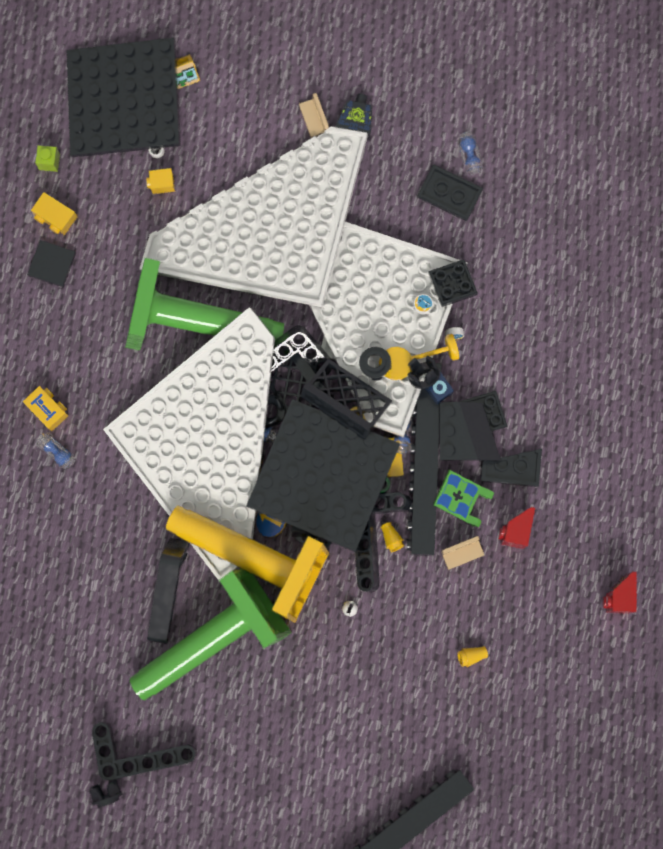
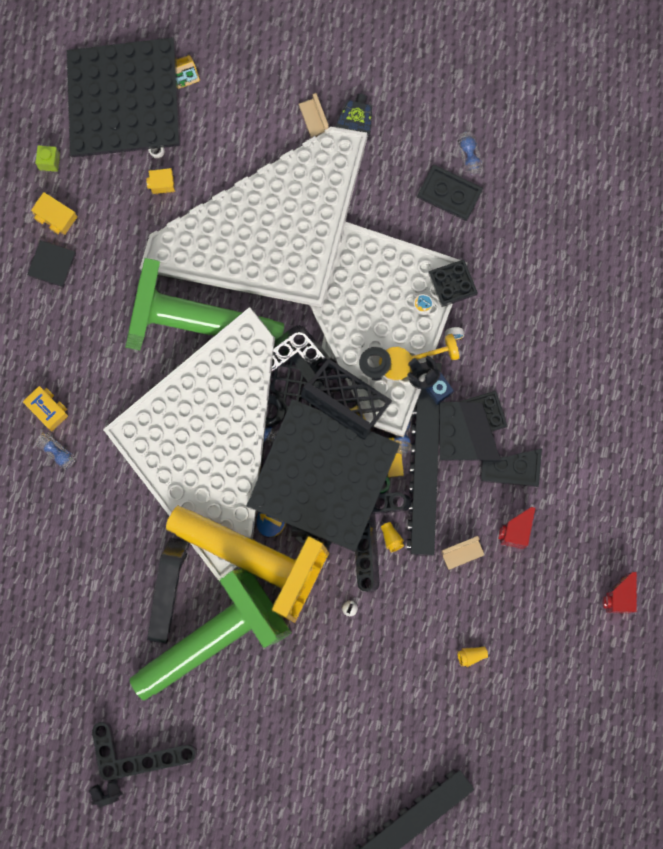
bright green flag [433,470,494,527] -> none

